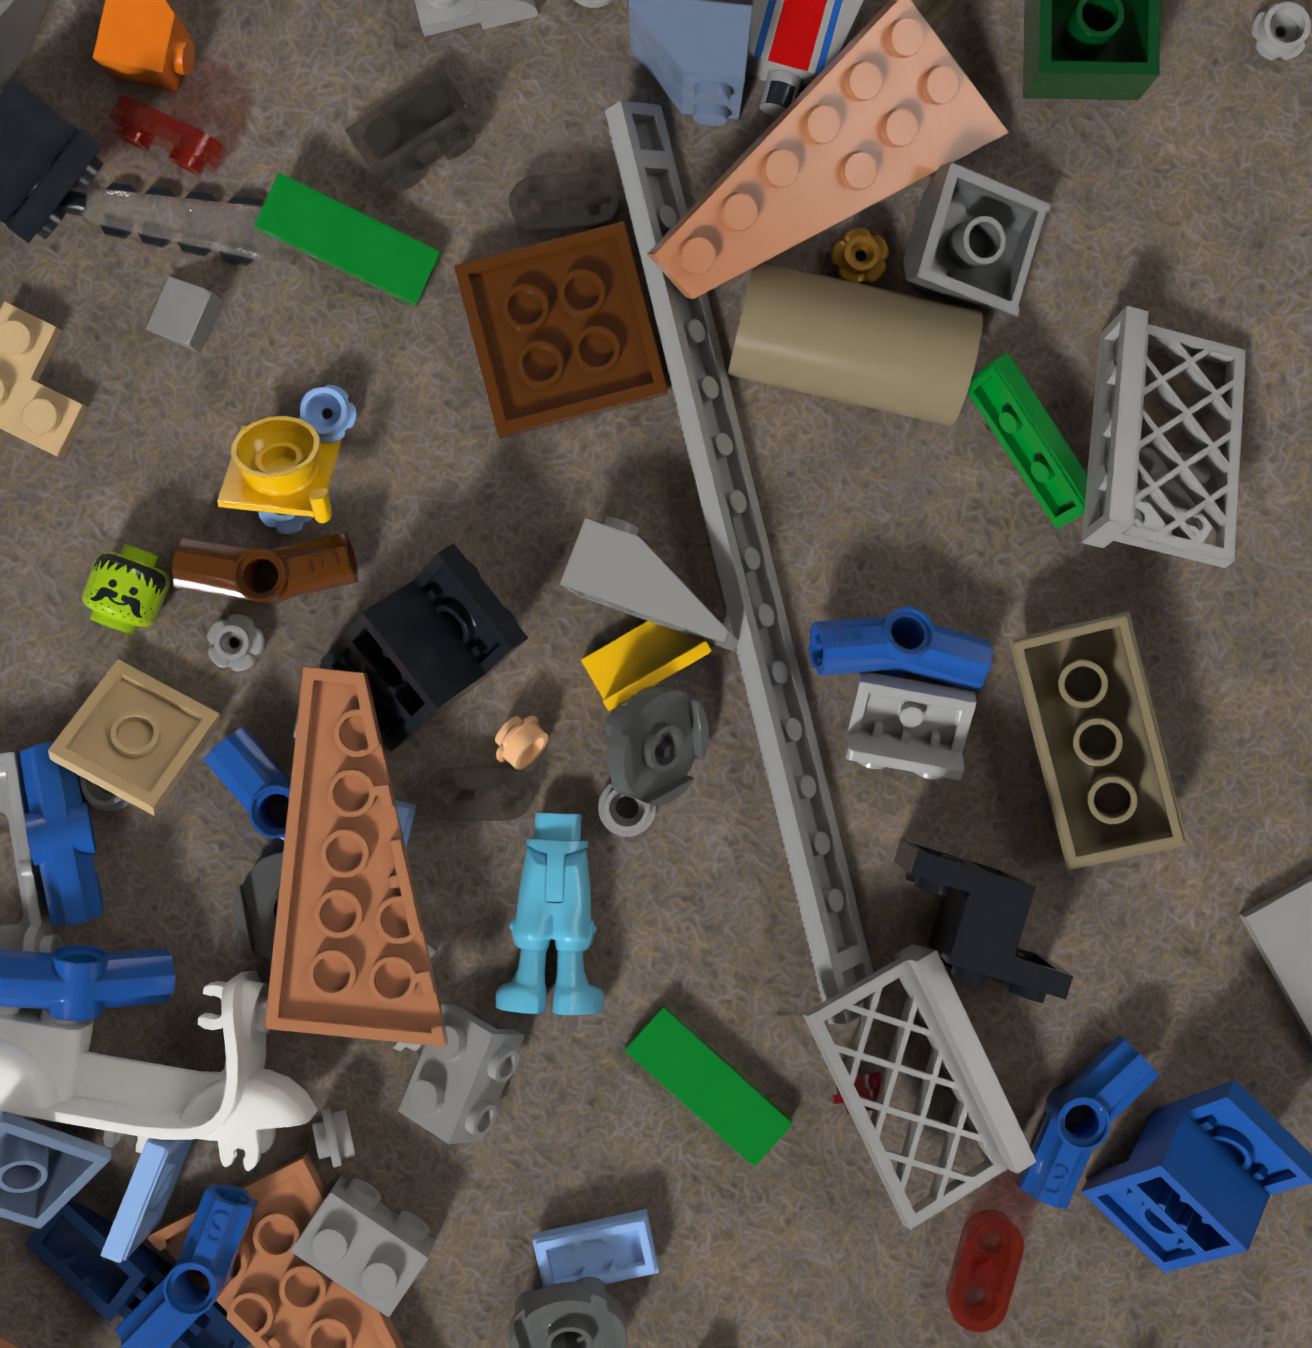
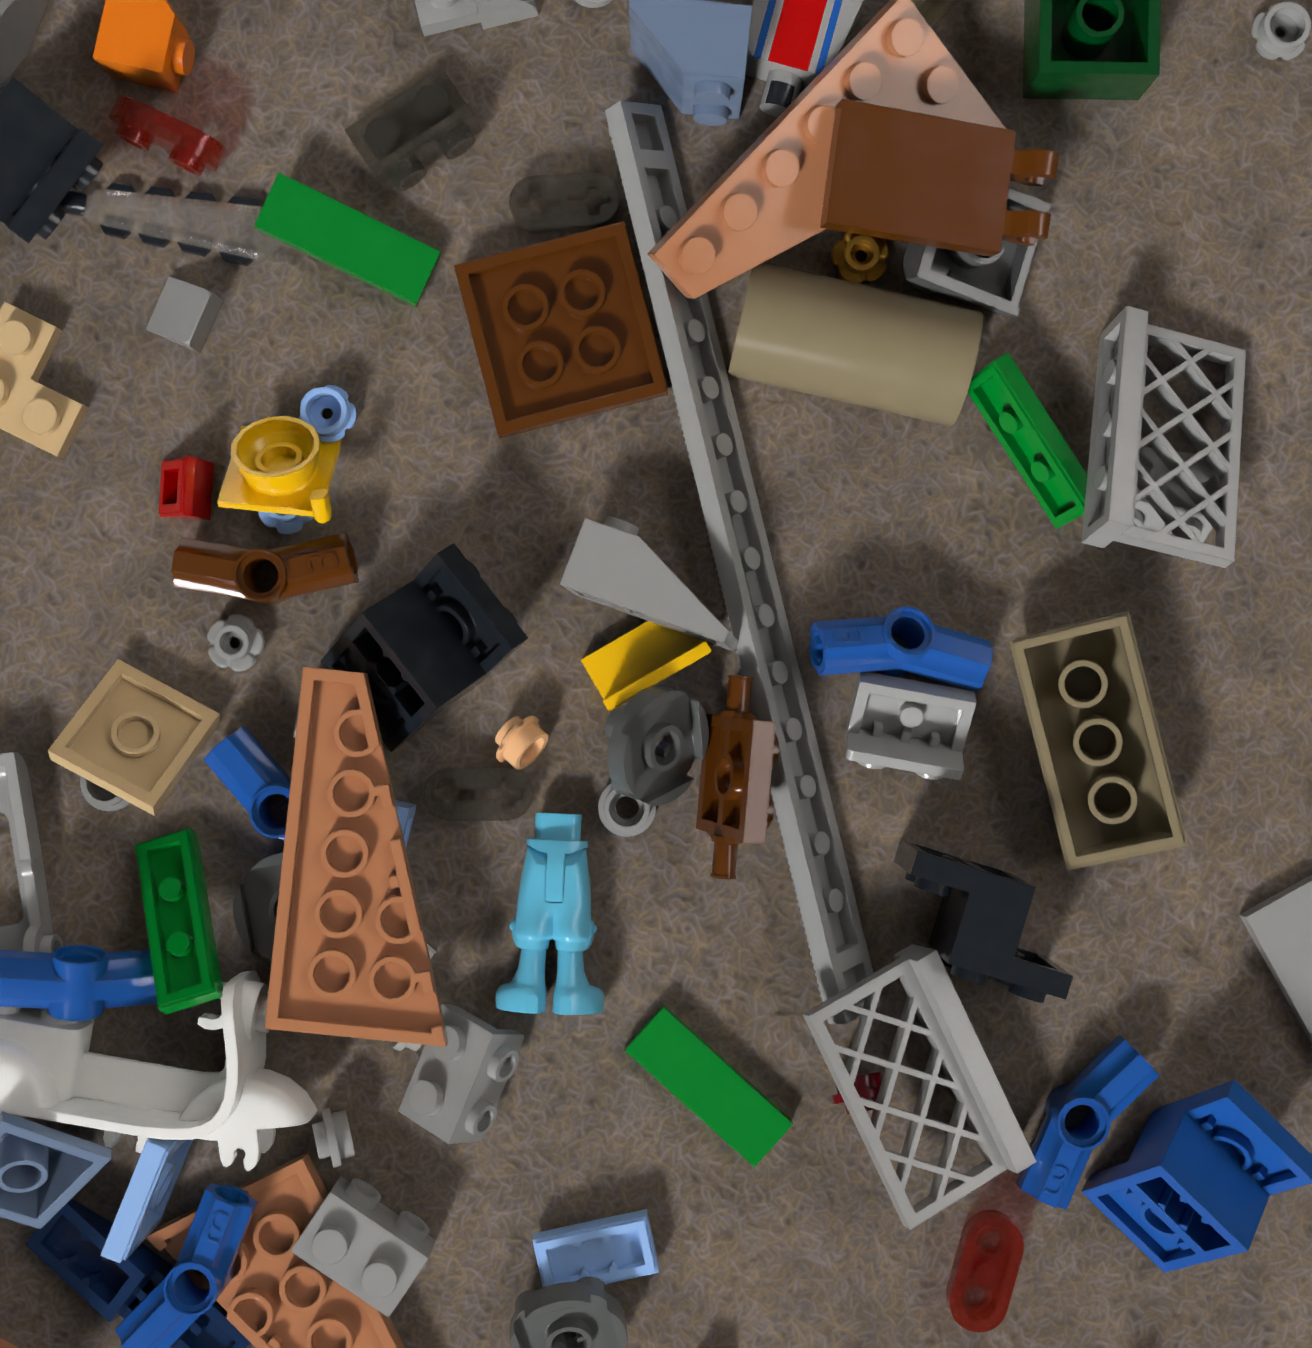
blue piece [20,742,104,926] -> none
lime head [82,543,171,634] -> none
none -> green tile [135,827,223,1014]
none -> red slope [158,456,214,520]
none -> reddish brown plate [696,675,779,879]
none -> reddish brown tile [820,99,1059,257]

